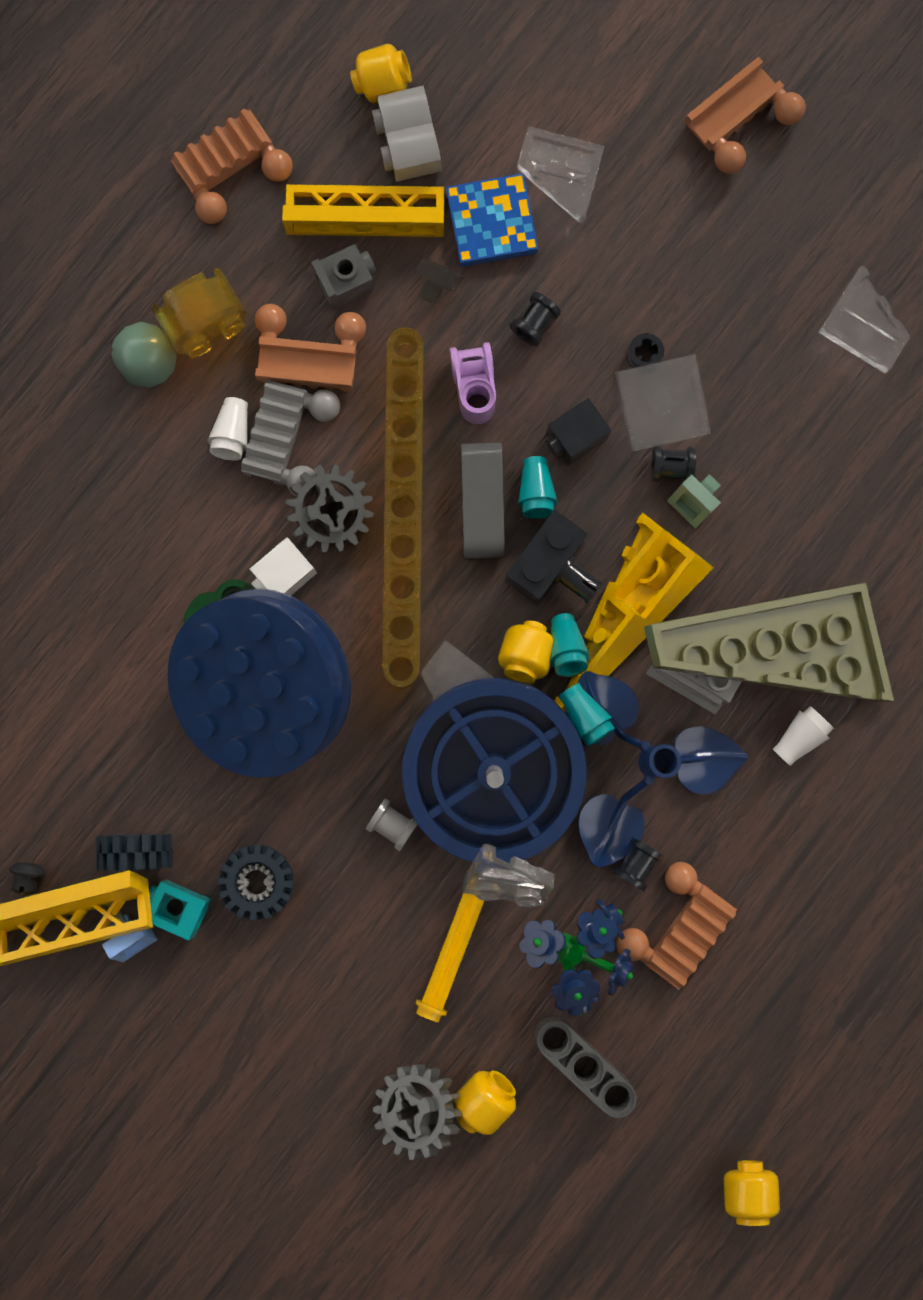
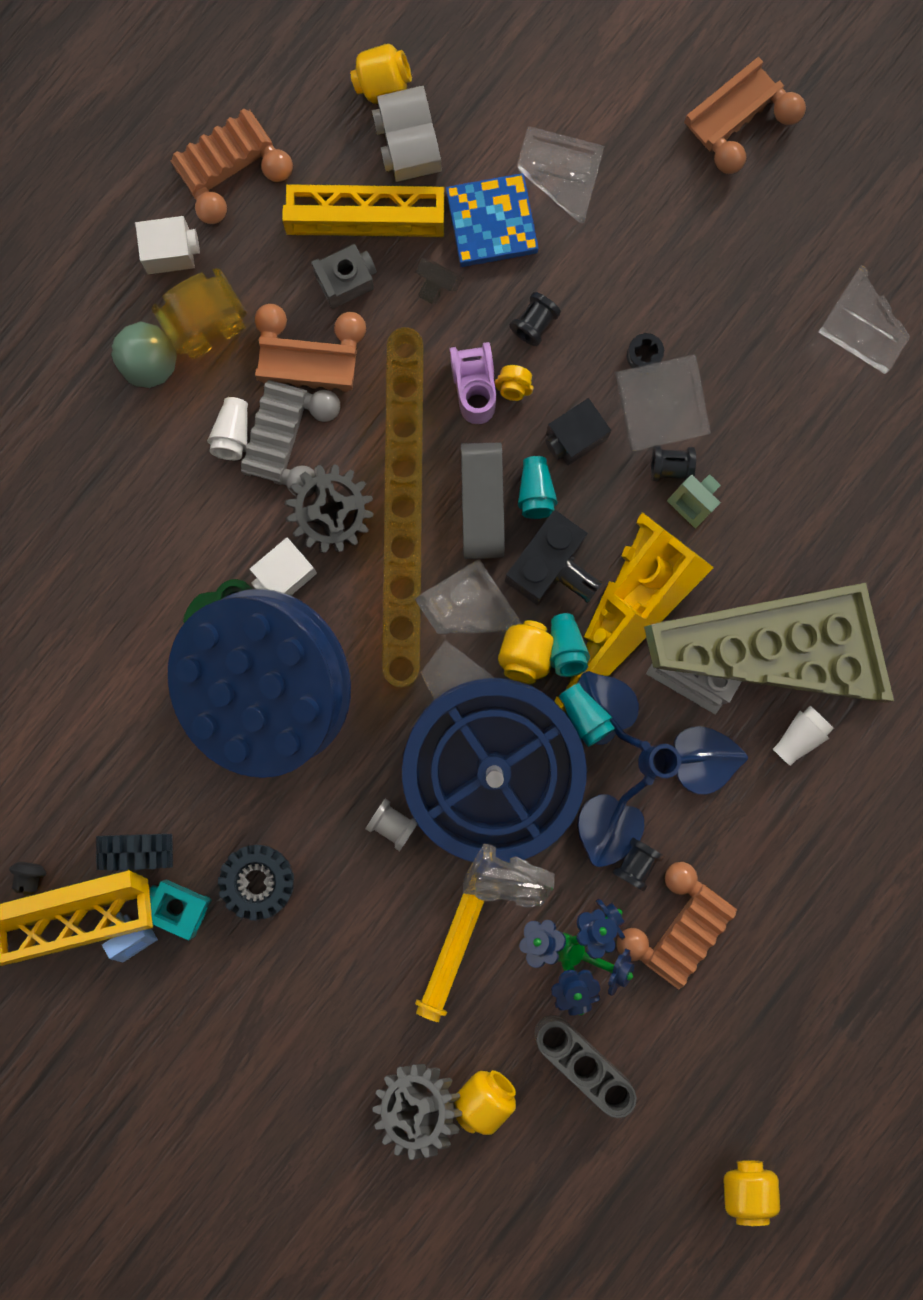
none -> white brick [135,216,200,274]
none -> clear wing [415,559,522,634]
none -> yellow plate [494,365,534,401]

